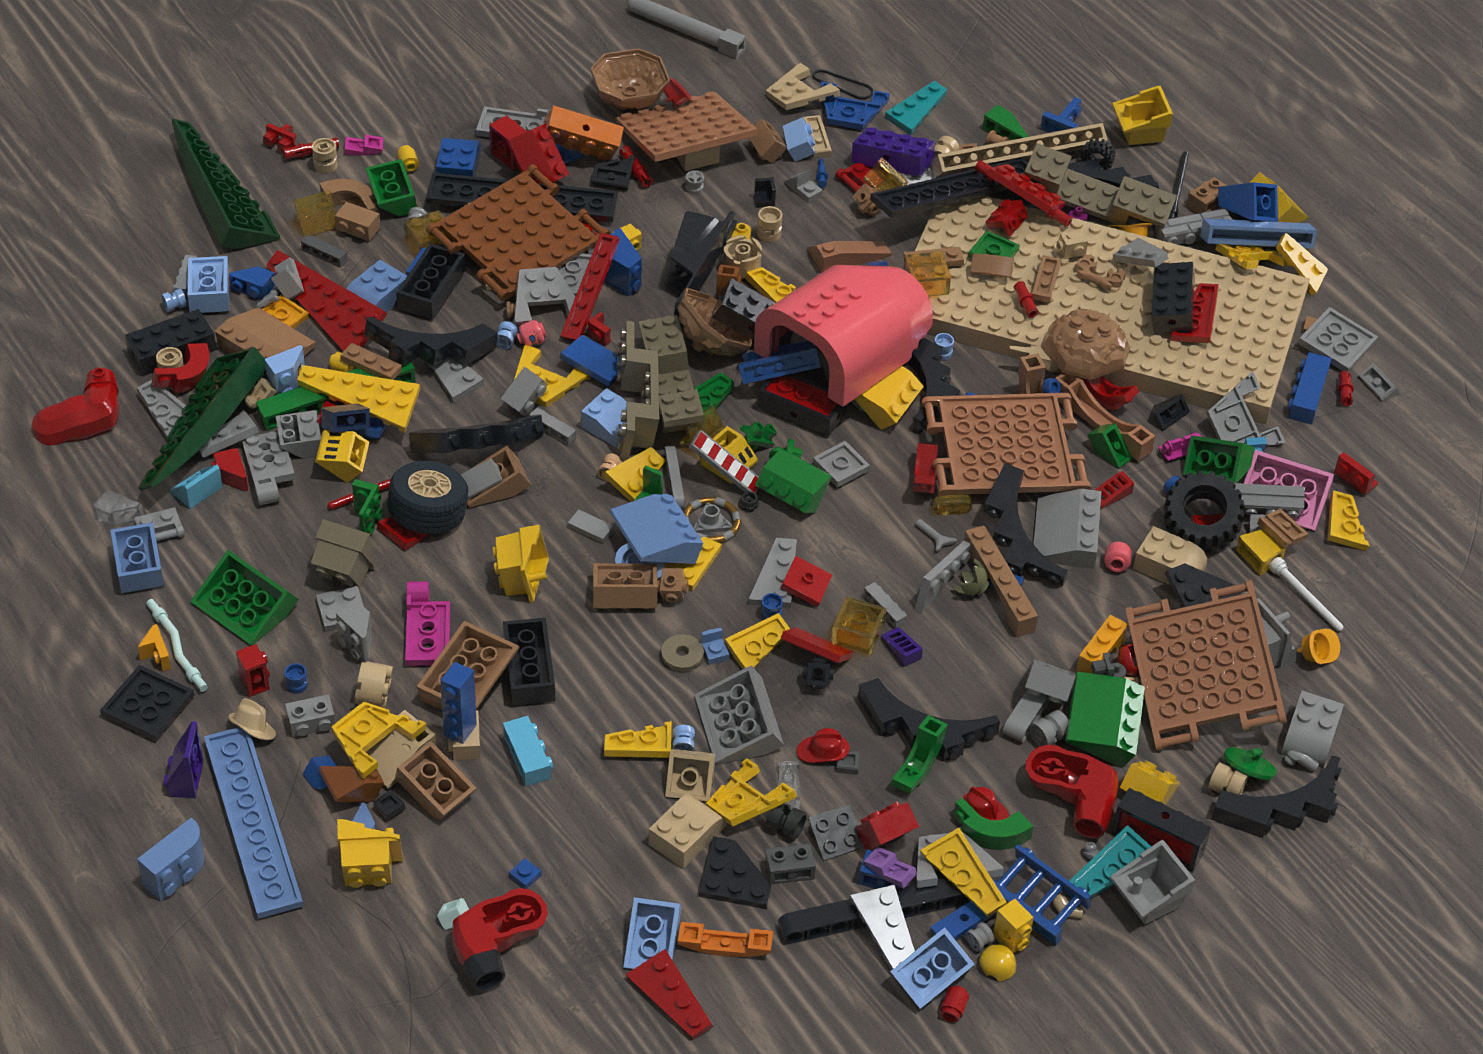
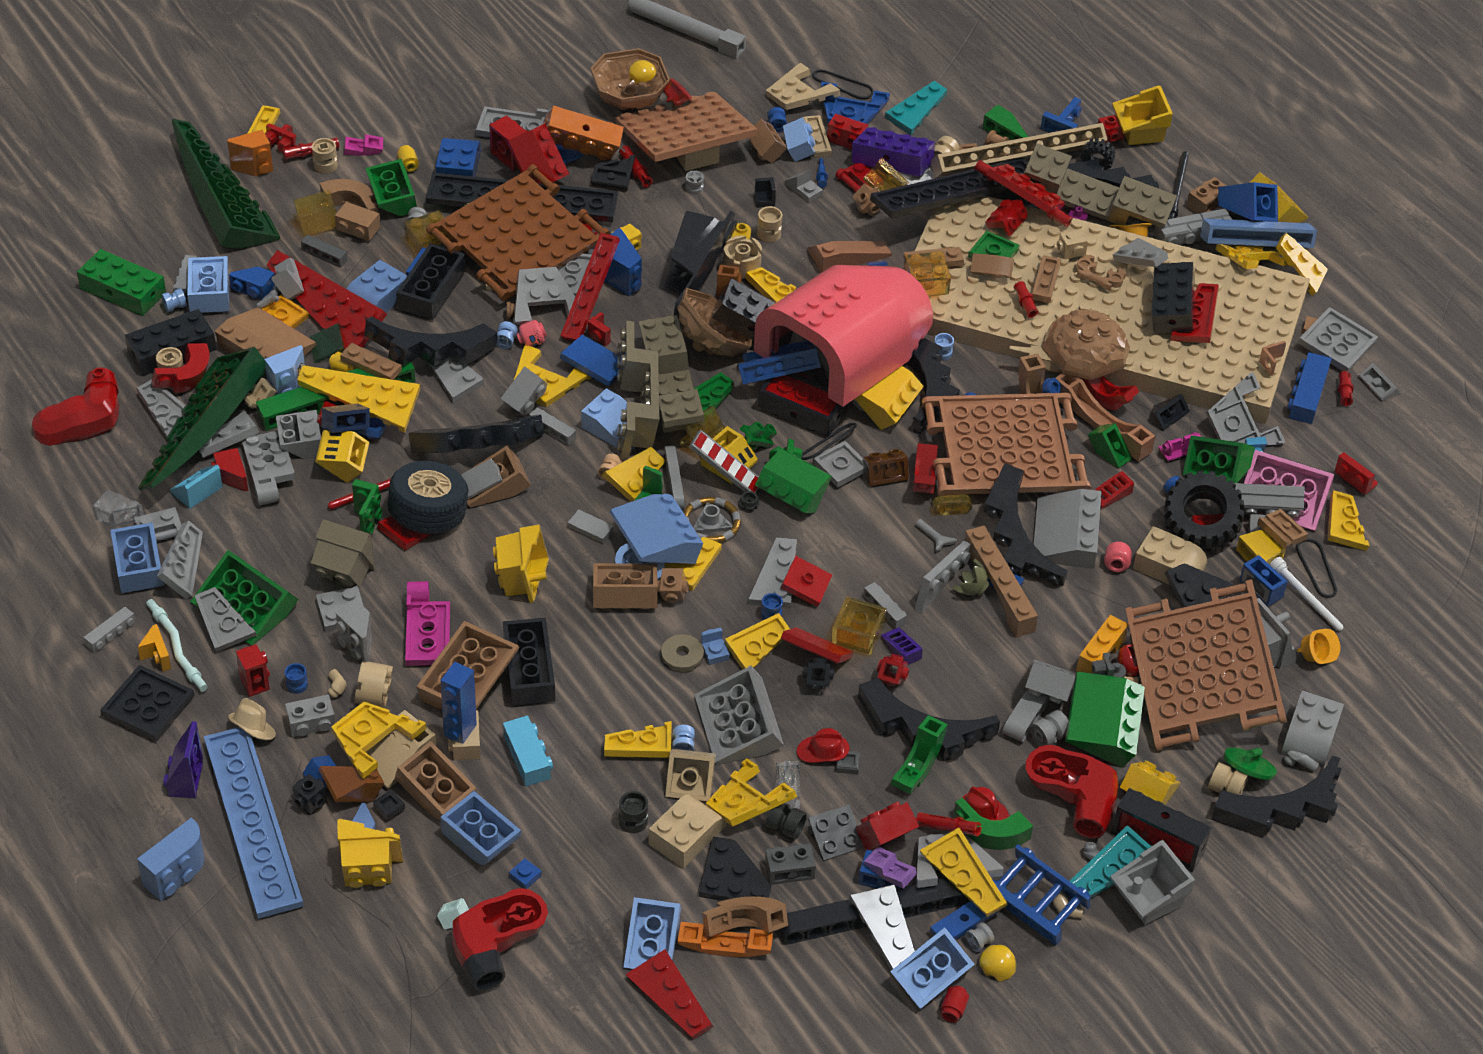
yellow brick [993,899,1034,954] -> none
none -> green brick [77,249,166,316]
none -> light grey piece [83,607,135,653]
none -> light grey wing [156,521,203,599]
none -> light grey wing [195,587,257,652]
none -> orange slope [227,130,273,176]
none -> yellow tile [247,105,280,134]
none -> black brick [293,774,327,816]
none -> clear green piece [309,323,345,364]
none -> tan arm [328,669,347,698]
none -> medium blue brick [440,791,521,865]
none -> pearl dark grey wheel [619,791,648,833]
none -> yellow hair [629,60,656,84]
none -> medium nougat arch [702,897,788,937]
none -> blue wheel [767,107,787,133]
none -> black piece [801,423,857,460]
none -> red brick [827,114,869,149]
none -> reddish brown bracket [863,449,909,486]
none -> red brick [877,654,910,686]
none -> red pin [916,812,982,837]
none -> red brick [1098,115,1125,143]
none -> blue brick [1239,555,1288,606]
none -> nougat bracket [1259,341,1286,376]
none -> black piece [1296,538,1338,598]

